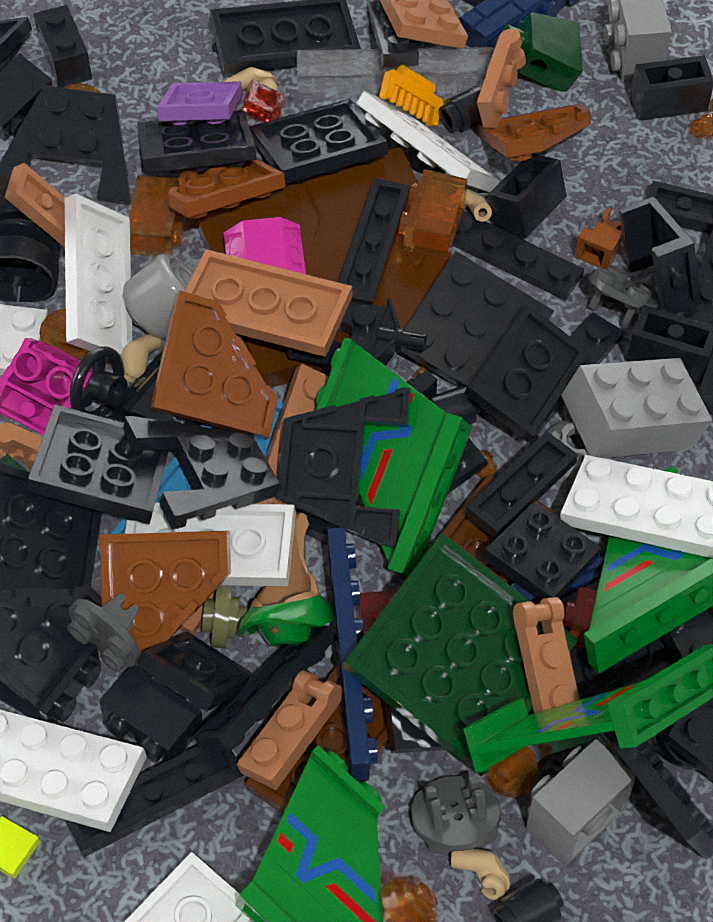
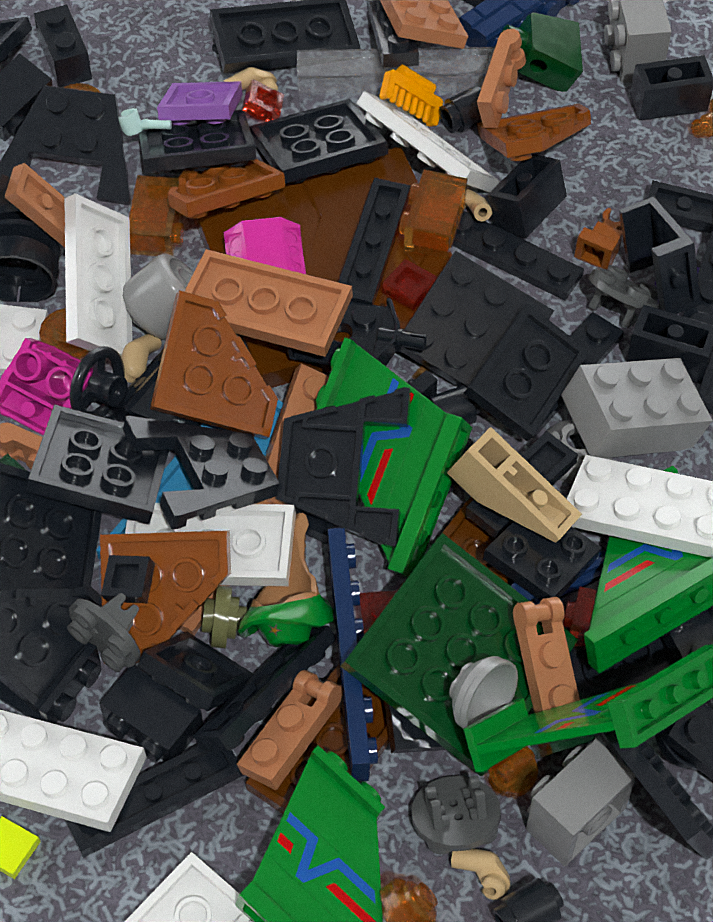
none -> black plate [101,555,155,604]
none -> light aqua hand [118,108,172,136]
none -> clear red plate [382,259,437,310]
none -> tan slope [447,427,582,543]
none -> light grey piece [449,656,518,730]

